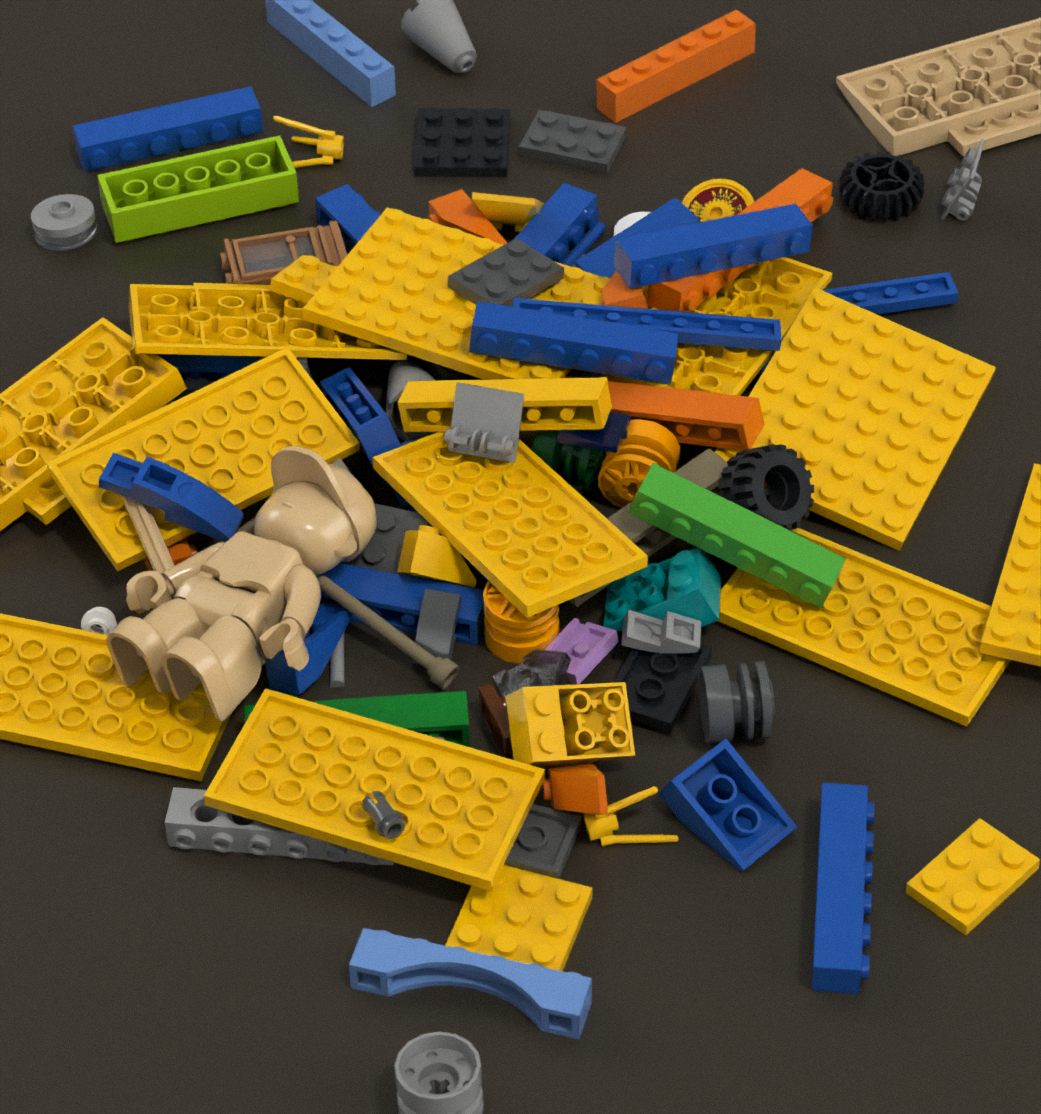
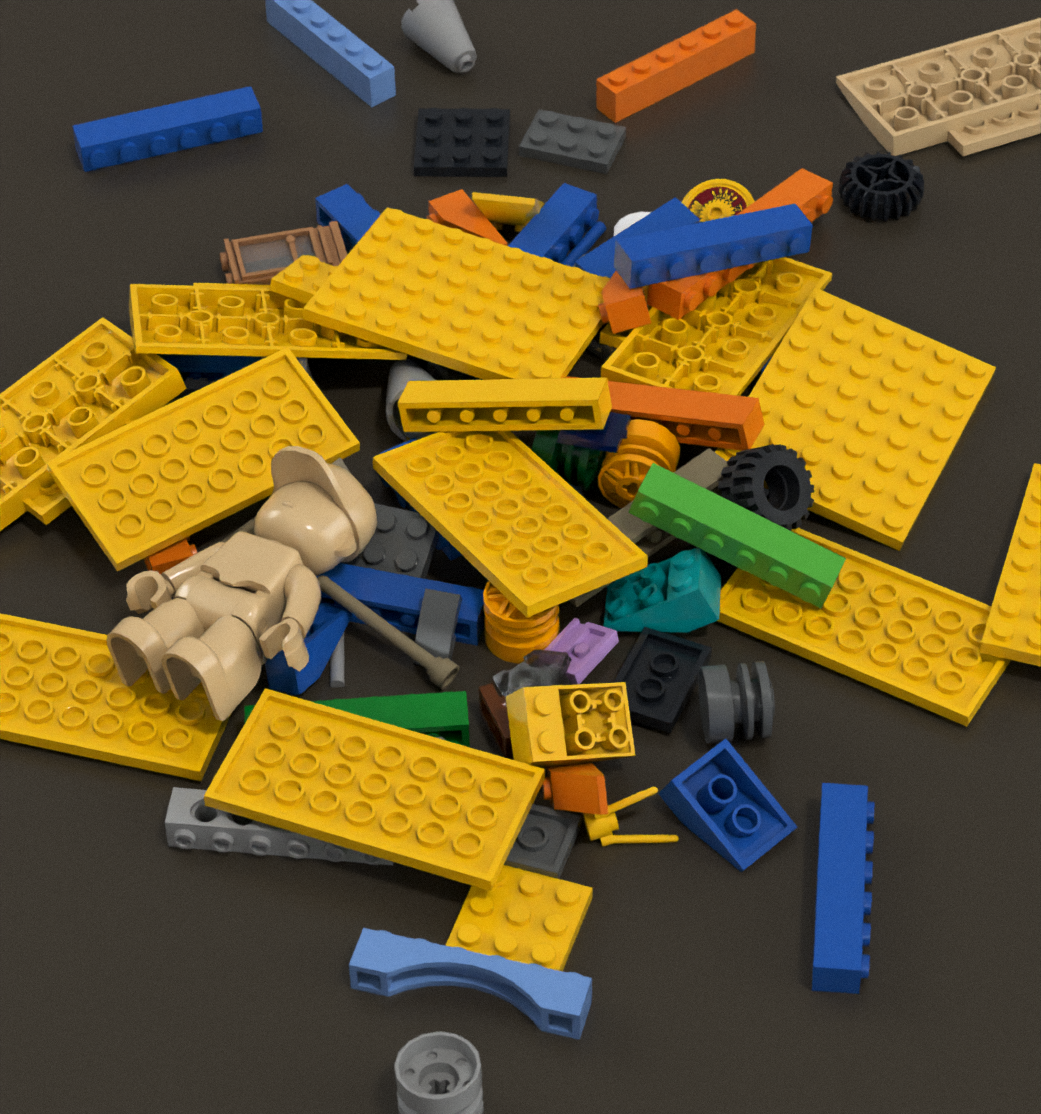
light grey piece [31,194,98,251] -> none
white plate [81,607,117,635] -> none
lime brick [97,135,299,243] -> none
blue slope [99,452,244,542] -> none
tan axle [124,496,175,575] -> none
yellow plant [273,116,344,168] -> none
blue brick [320,367,401,464] -> none
dark grey pin [362,791,405,839] -> none
yellow slope [397,525,477,588] -> none
light grey hinge [444,382,524,463] -> none
dark grey plate [448,238,564,306] -> none
blue brick [469,301,679,385] -> none
blue plate [512,298,782,351] -> none
light grey slope [621,610,701,654] -> none
blue plate [823,272,958,314] -> none
yellow plate [905,818,1040,936] -> none
light grey hinge [941,139,985,221] -> none

